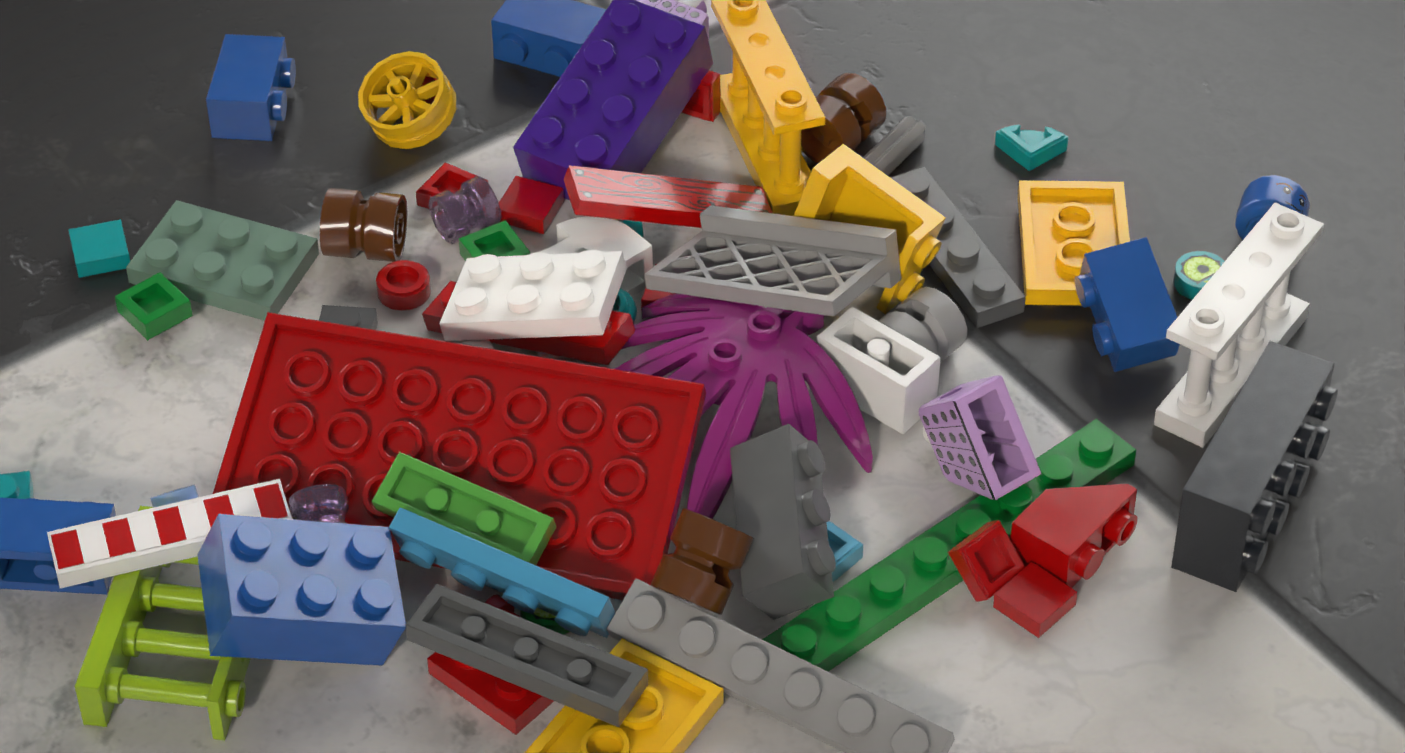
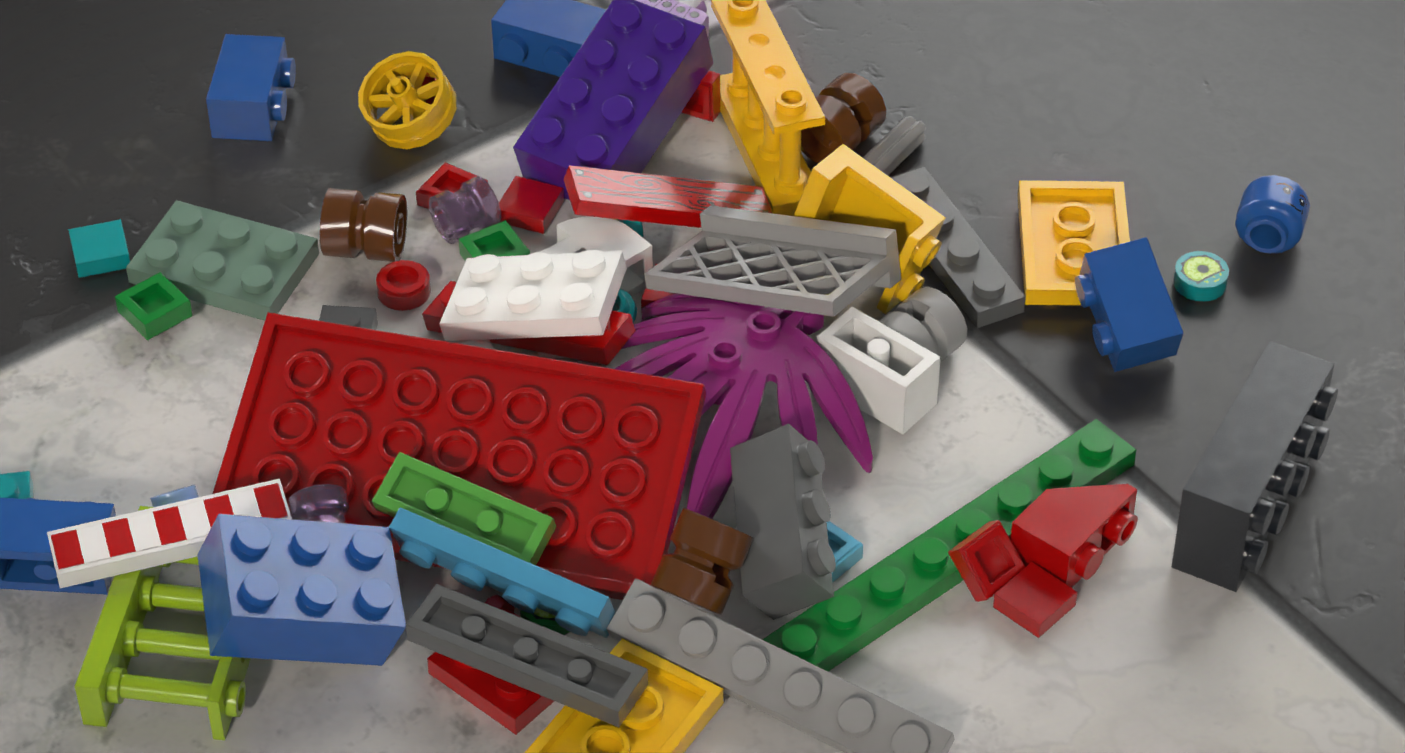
lavender torso [919,375,1041,500] -> none
teal tile [995,125,1068,171] -> none
white fence [1154,203,1324,448] -> none

